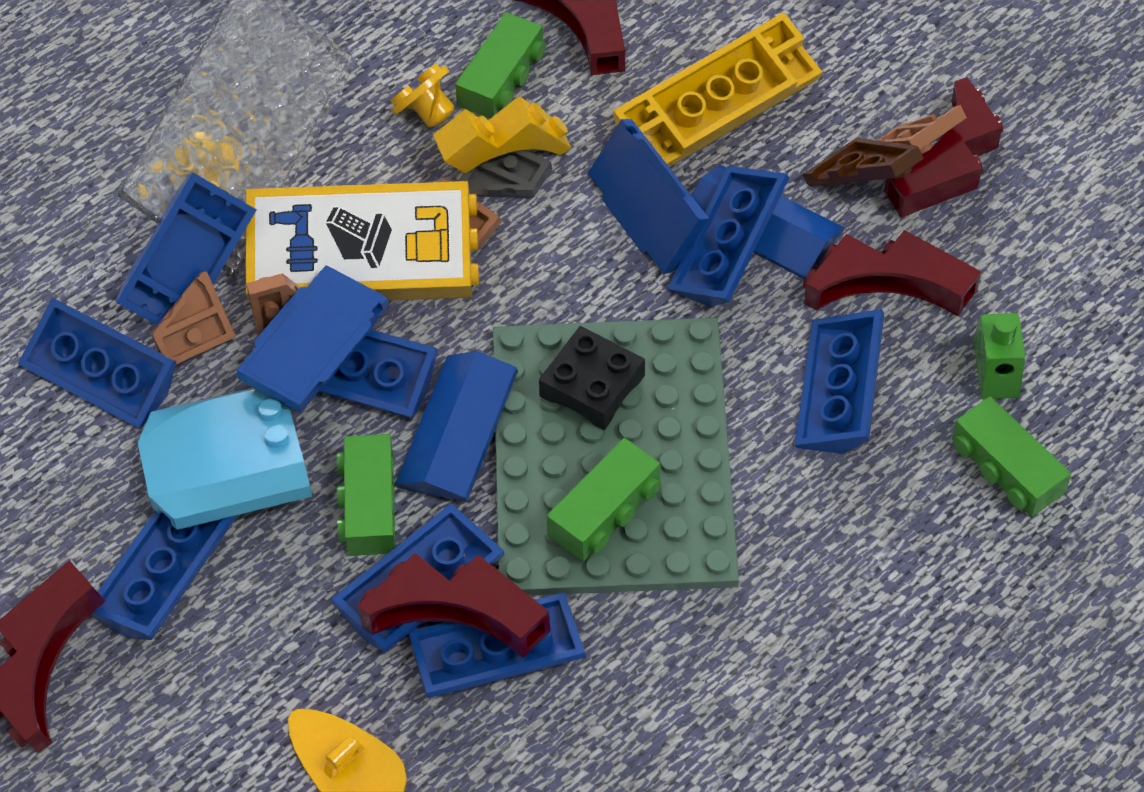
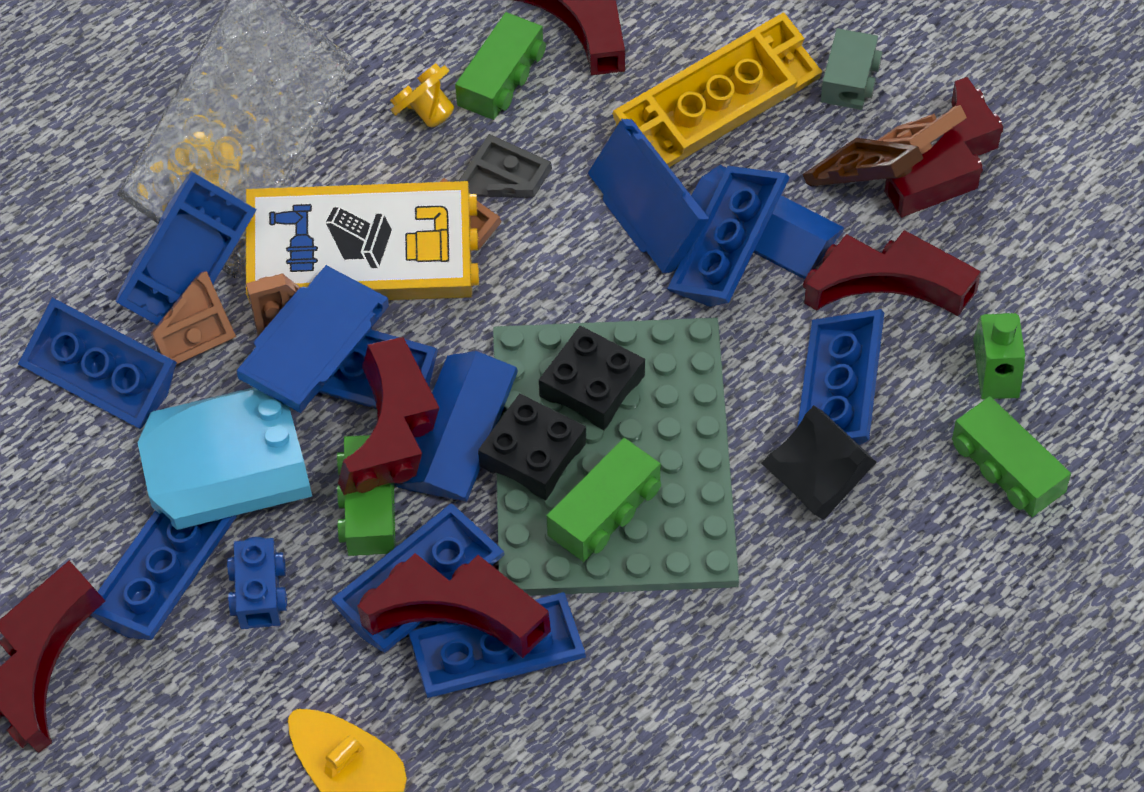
yellow arch [433,96,571,174] -> none
none -> blue brick [227,537,288,629]
none -> dark red arch [338,337,439,495]
none -> black brick [478,393,587,500]
none -> black brick [761,405,877,520]
none -> sand green brick [821,28,883,110]

